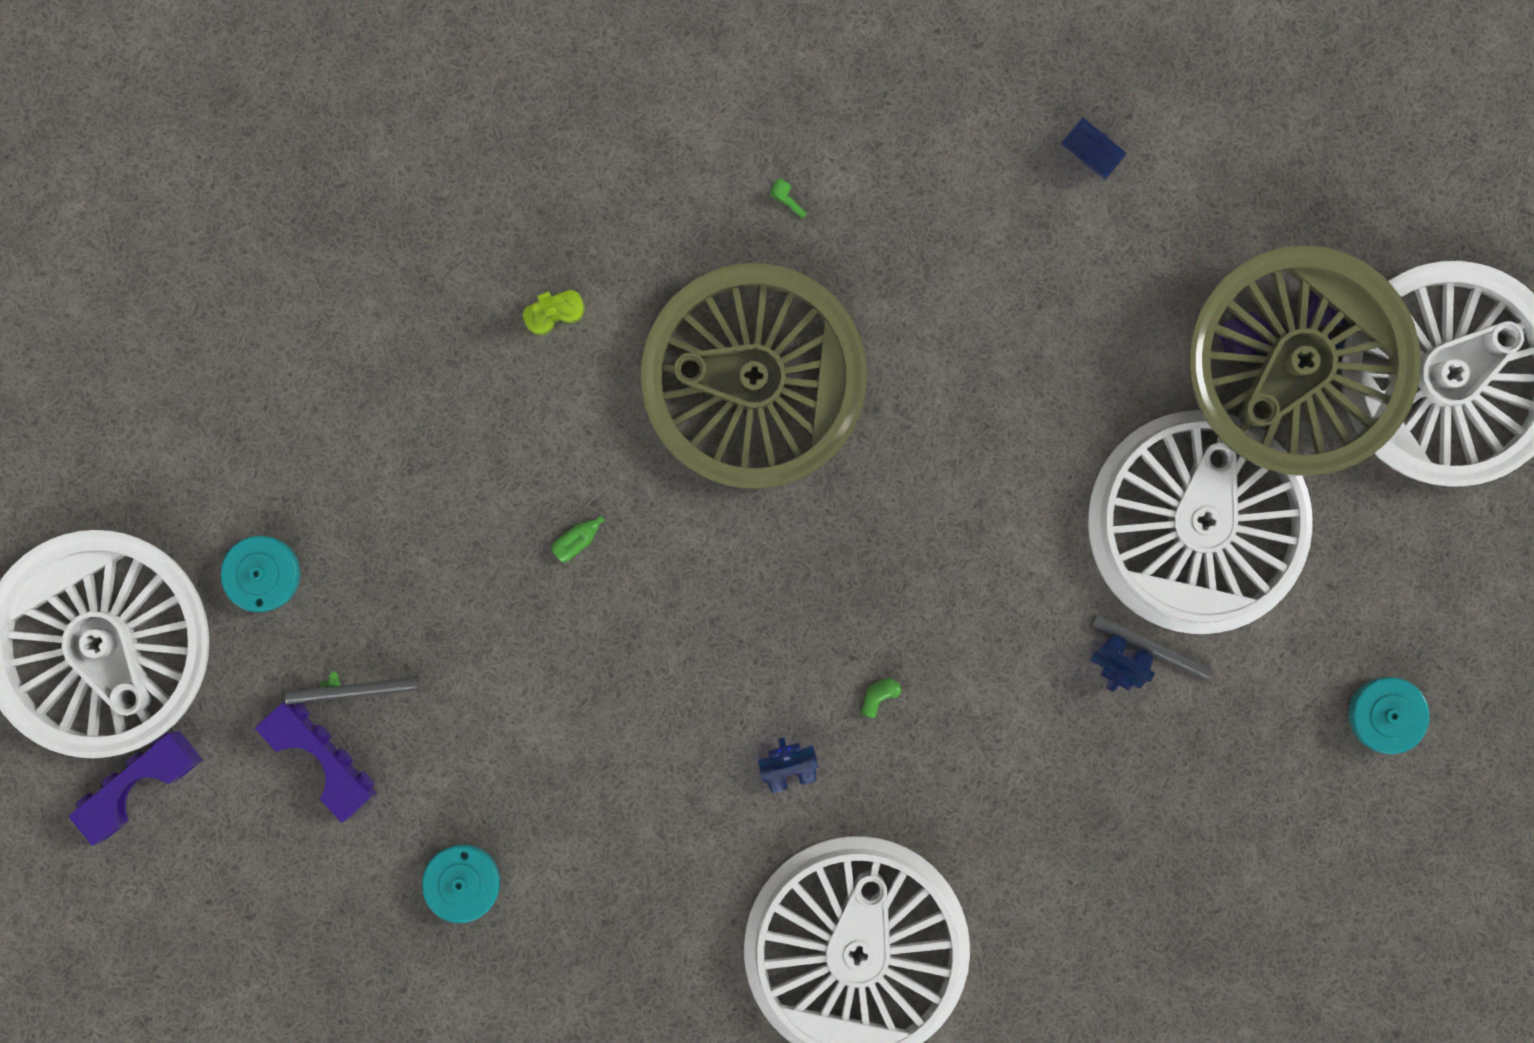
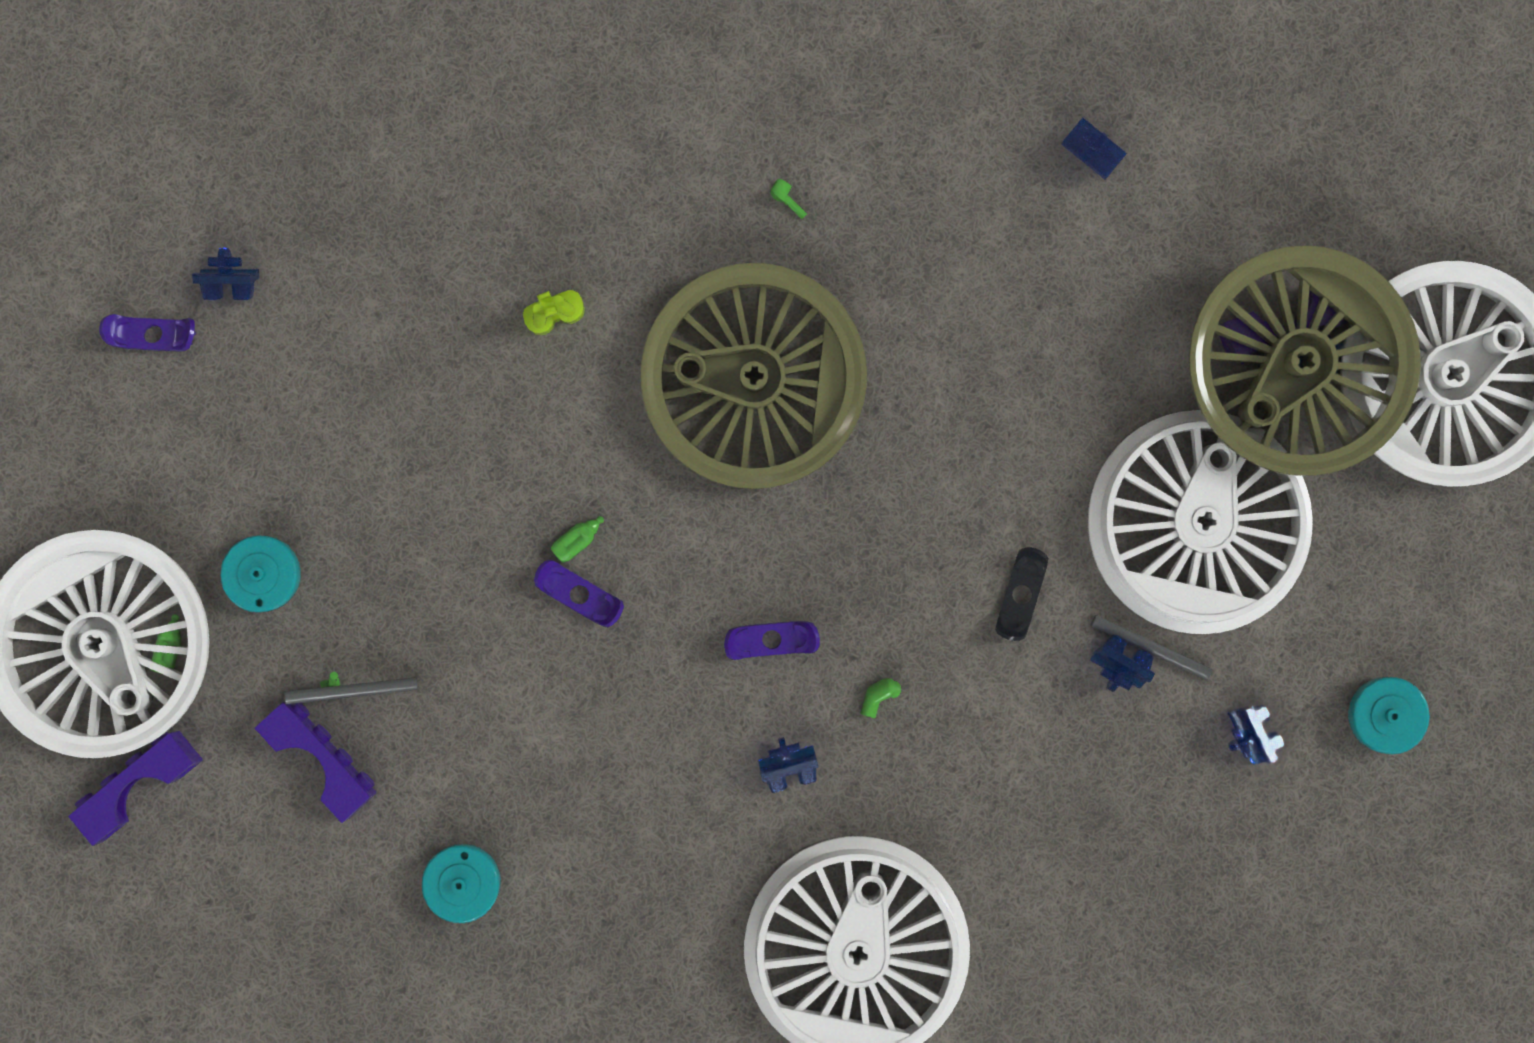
none -> dark purple piece [99,314,196,352]
none -> bright green piece [150,614,181,674]
none -> clear blue hips [192,248,259,300]
none -> dark purple piece [534,560,624,628]
none -> dark purple piece [724,621,820,660]
none -> black piece [995,547,1049,641]
none -> clear blue hips [1228,705,1284,765]

